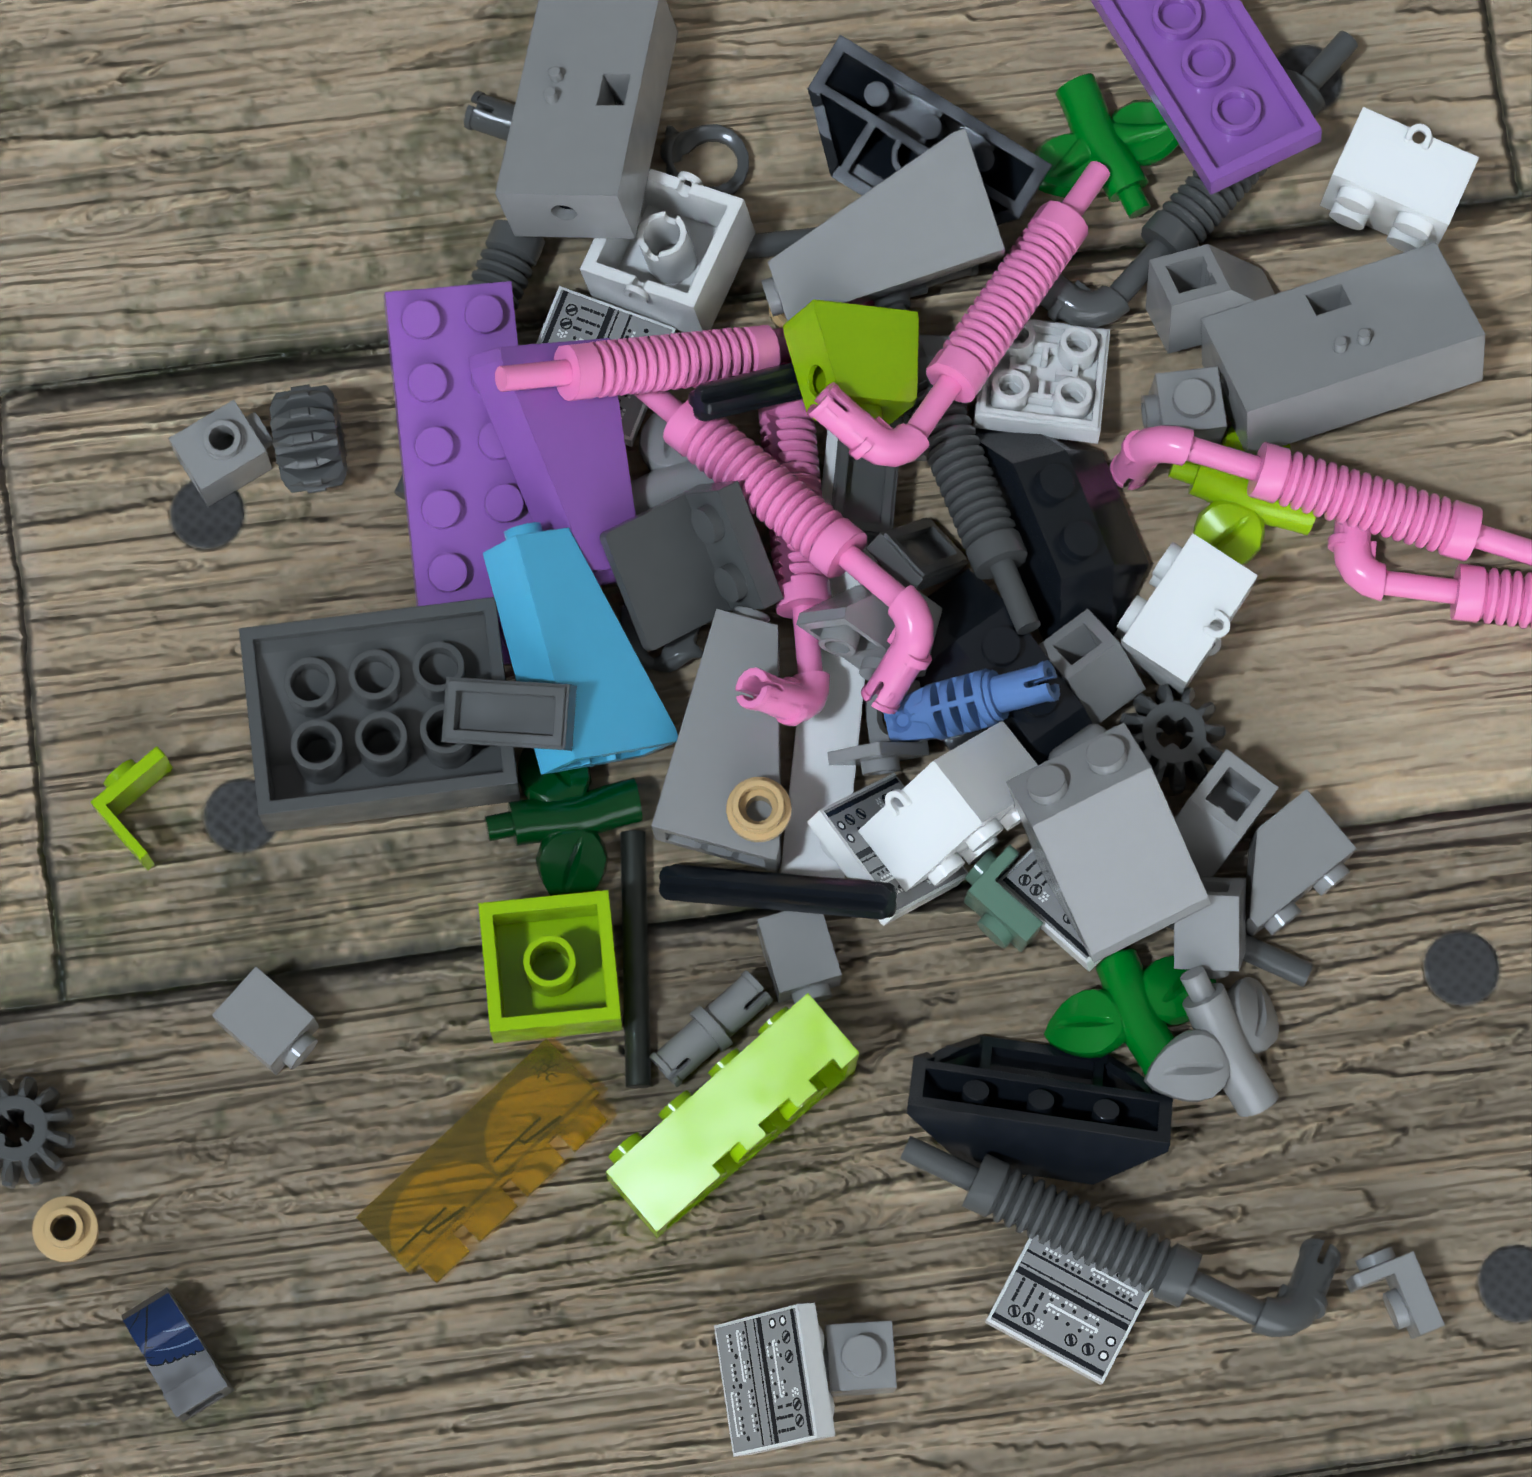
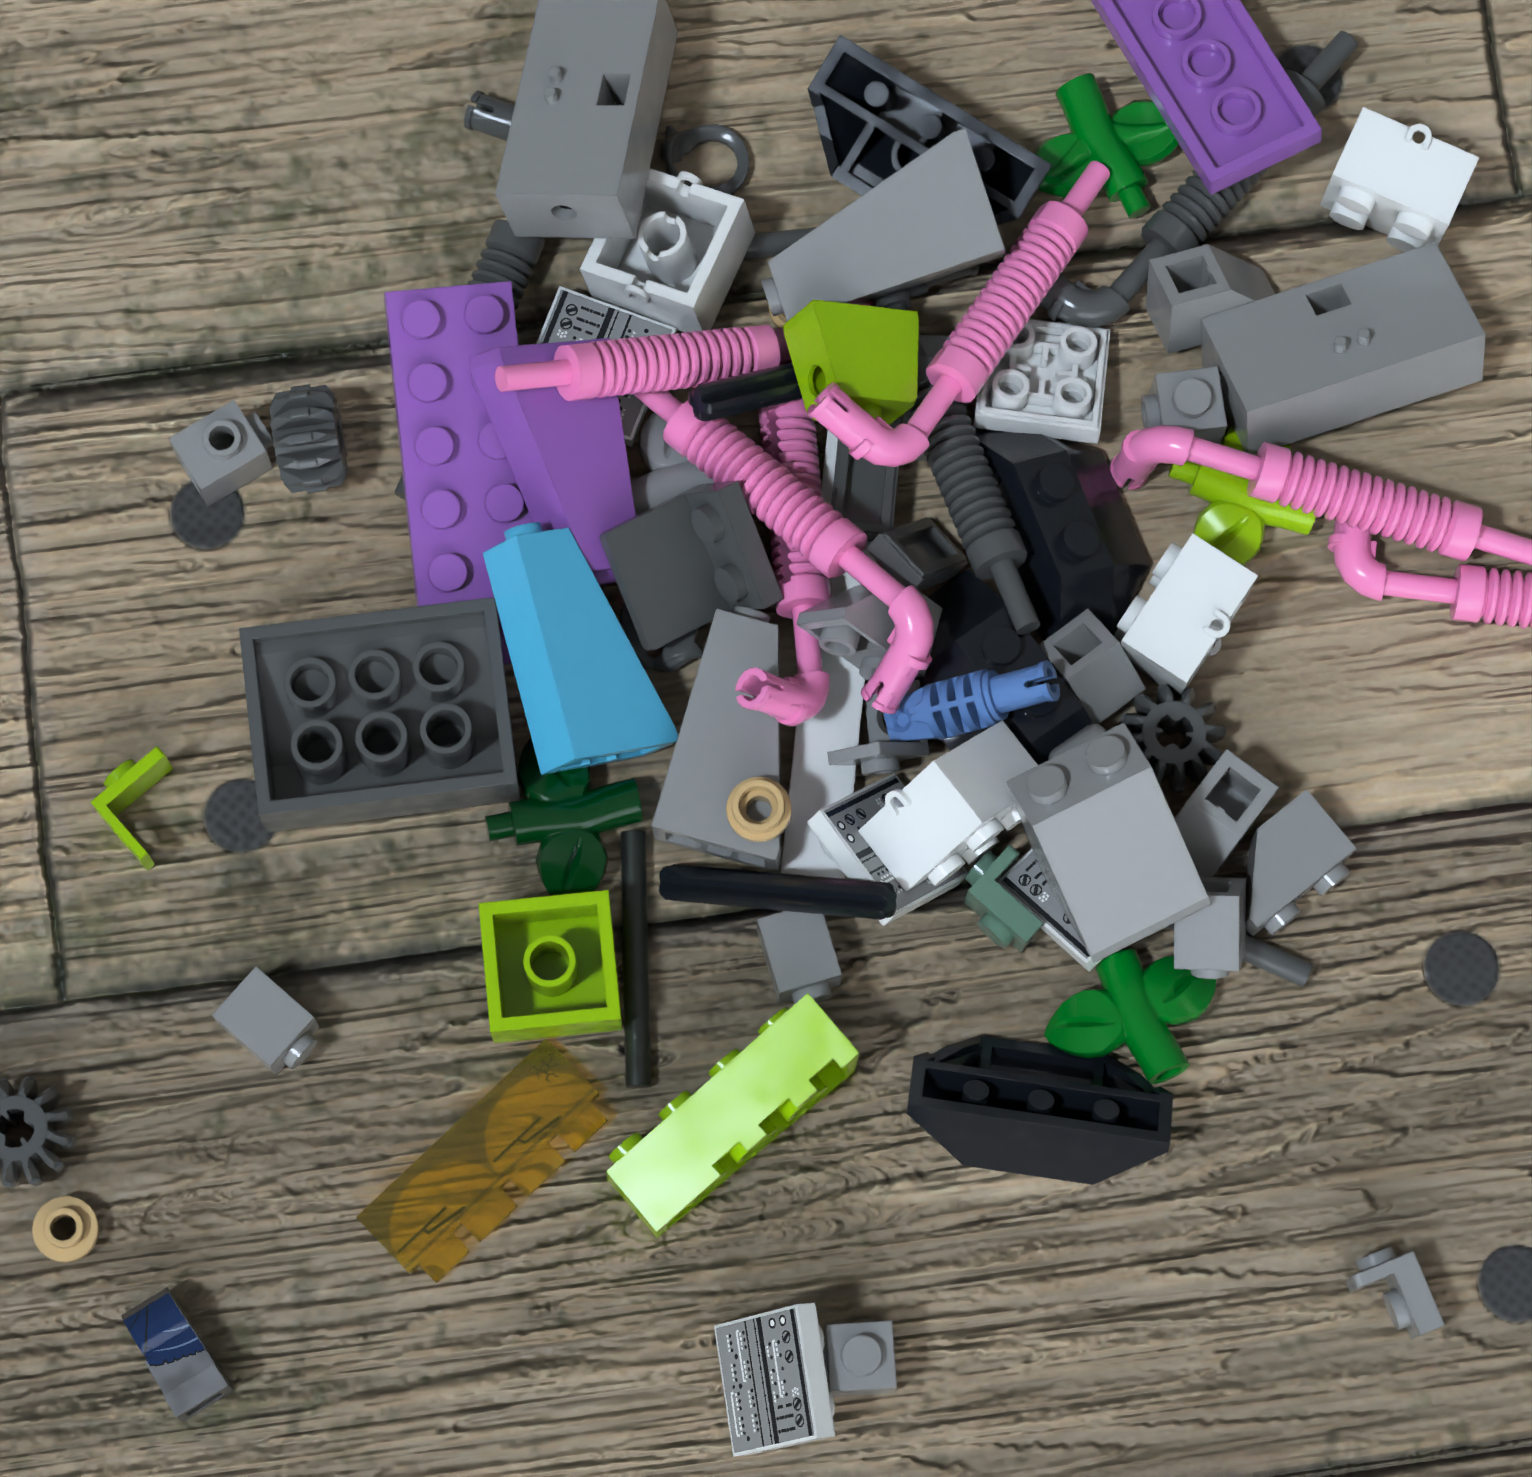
dark grey tile [441,677,577,751] -> none
light grey pin [649,970,773,1087] -> none
dark grey piece [900,1136,1341,1337] -> none
light grey tile [985,1235,1152,1385] -> none
light grey plant [1144,966,1279,1117] -> none

